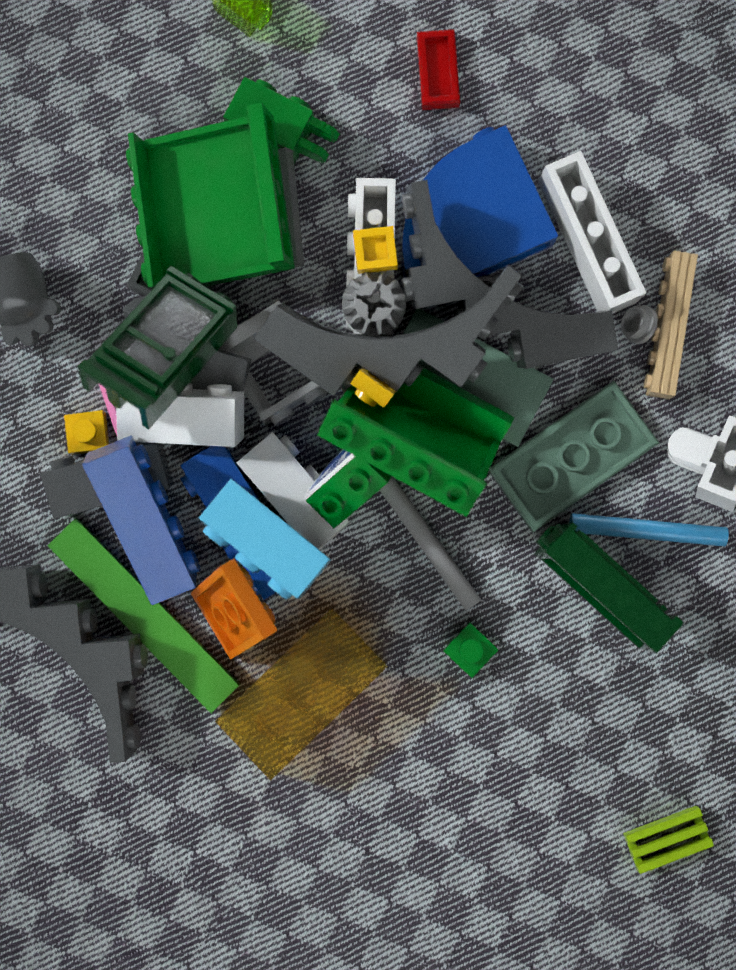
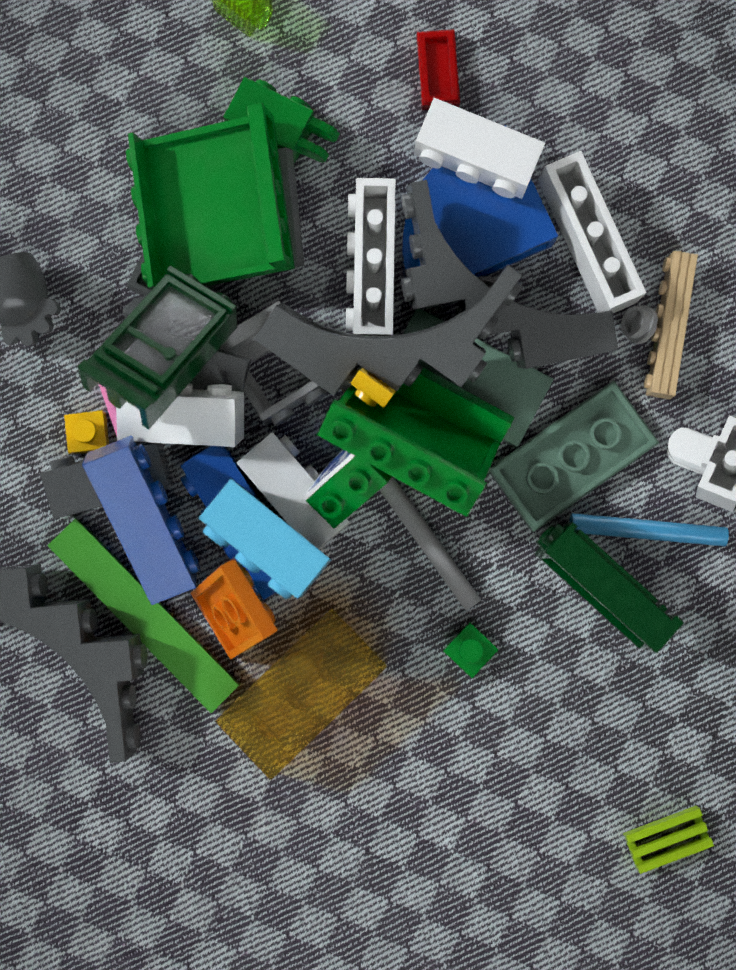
light grey gear [342,271,406,336] -> none
yellow plate [353,226,398,274] -> none
none -> white brick [414,98,545,199]

